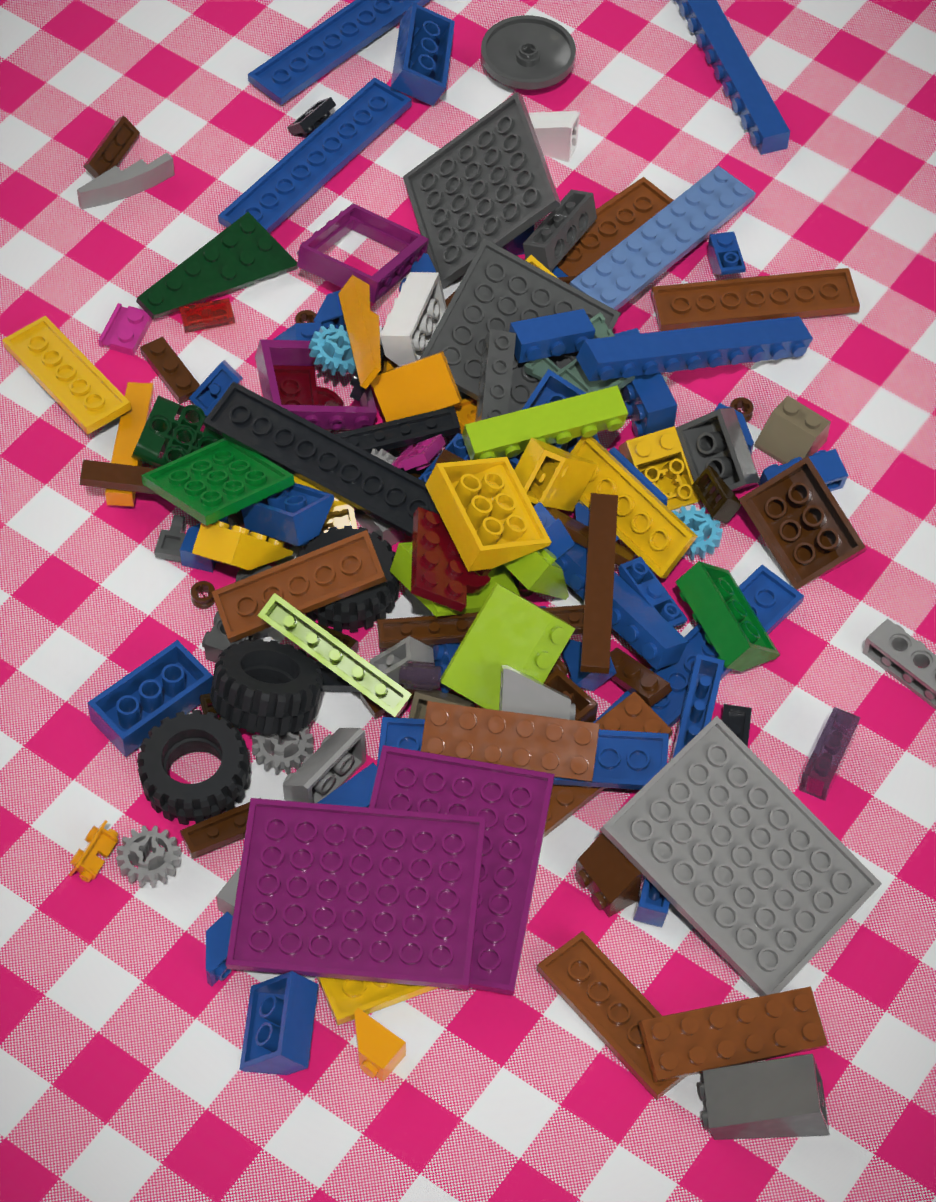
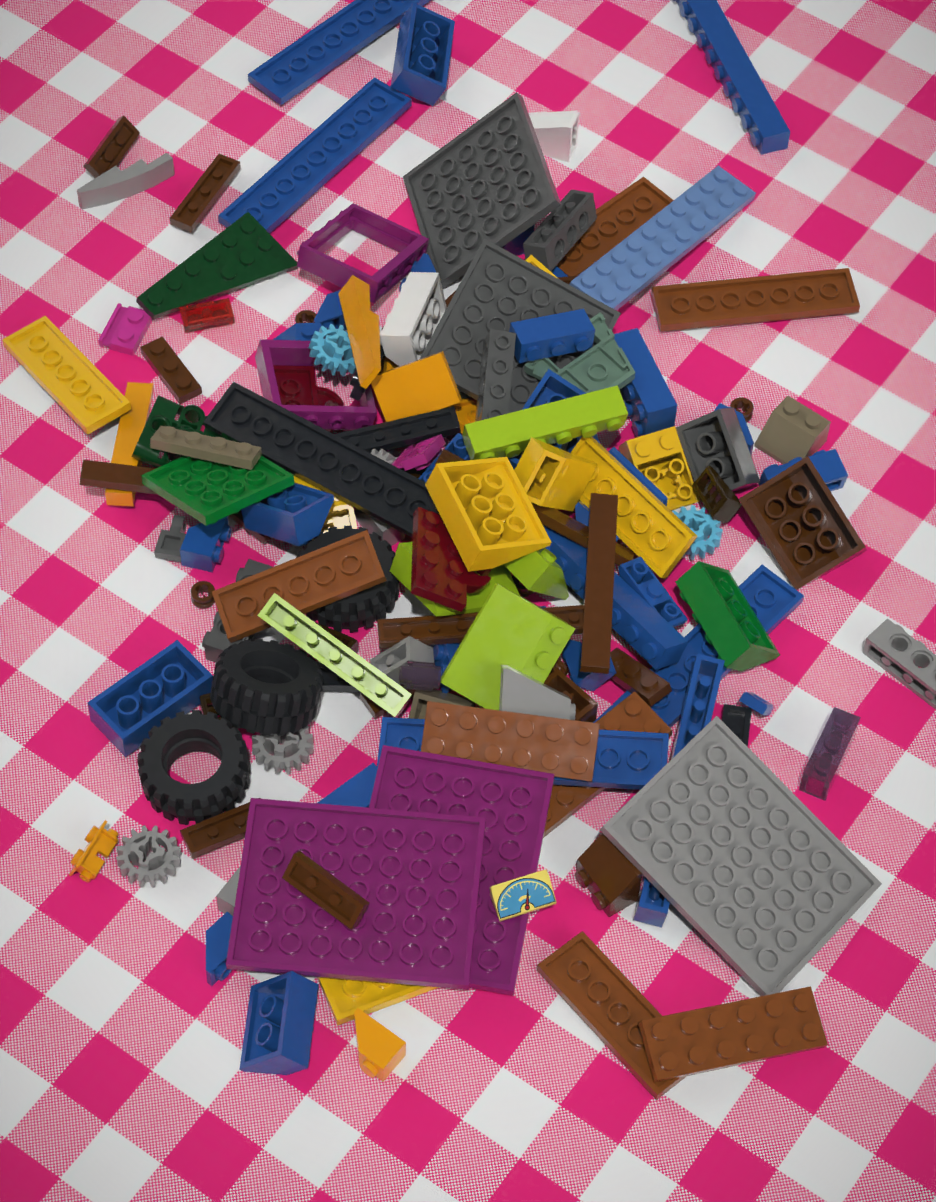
blue slope [189,360,243,416] -> none
yellow slope [192,521,293,570] -> none
light grey slope [283,728,366,803] -> none
black plate [287,97,336,135] -> none
dark grey dish [481,15,576,90] -> none
blue slope [534,502,575,561] -> none
blue brick [576,316,813,381] -> none
dark grey slope [699,1054,830,1140] -> none
blue slope [707,231,746,275] -> none
none -> dark tan plate [150,426,261,470]
none -> reddish brown plate [170,154,241,233]
none -> reddish brown plate [282,851,369,930]
none -> slope [490,870,556,921]
none -> blue tile [739,692,774,715]

